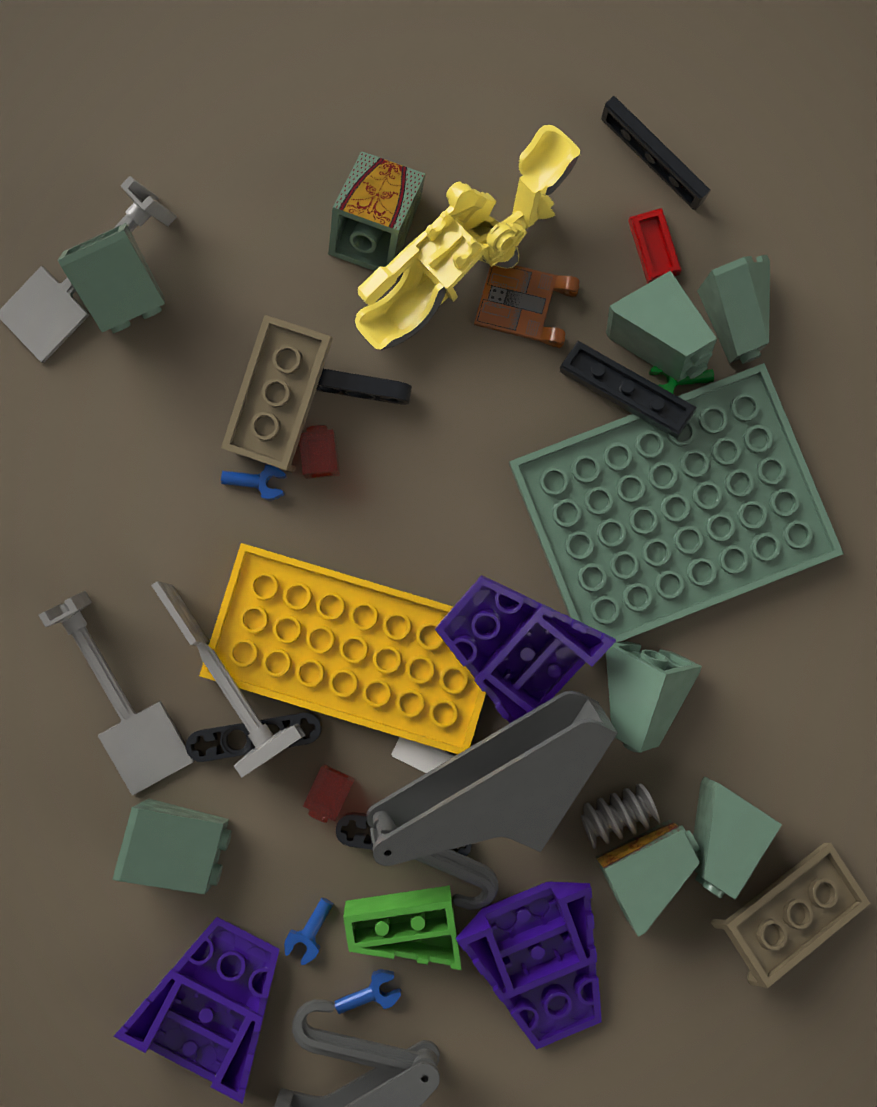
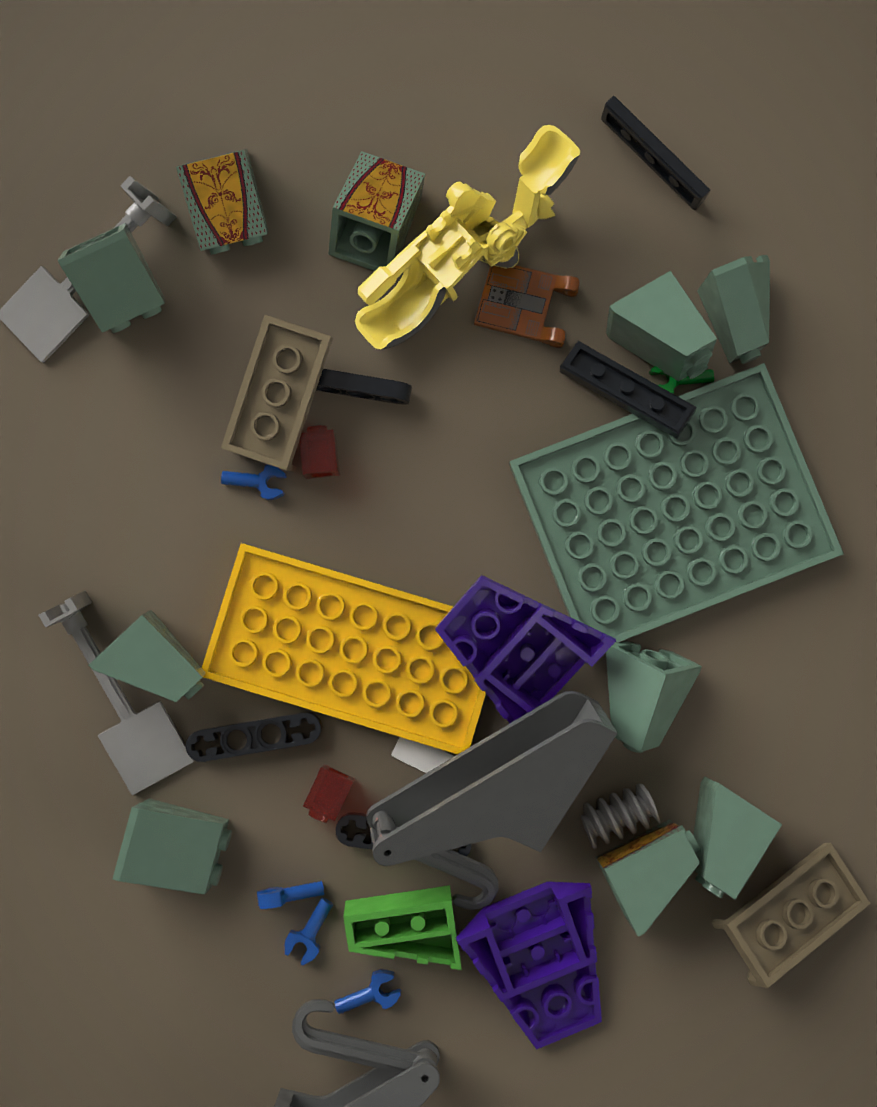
dark purple wedge [113,916,280,1104] -> none
light grey piece [151,581,305,778] -> none
red tile [628,208,682,284] -> none
none -> sand green slope [89,610,205,702]
none -> slope [176,149,268,255]
none -> blue bar [257,881,324,909]

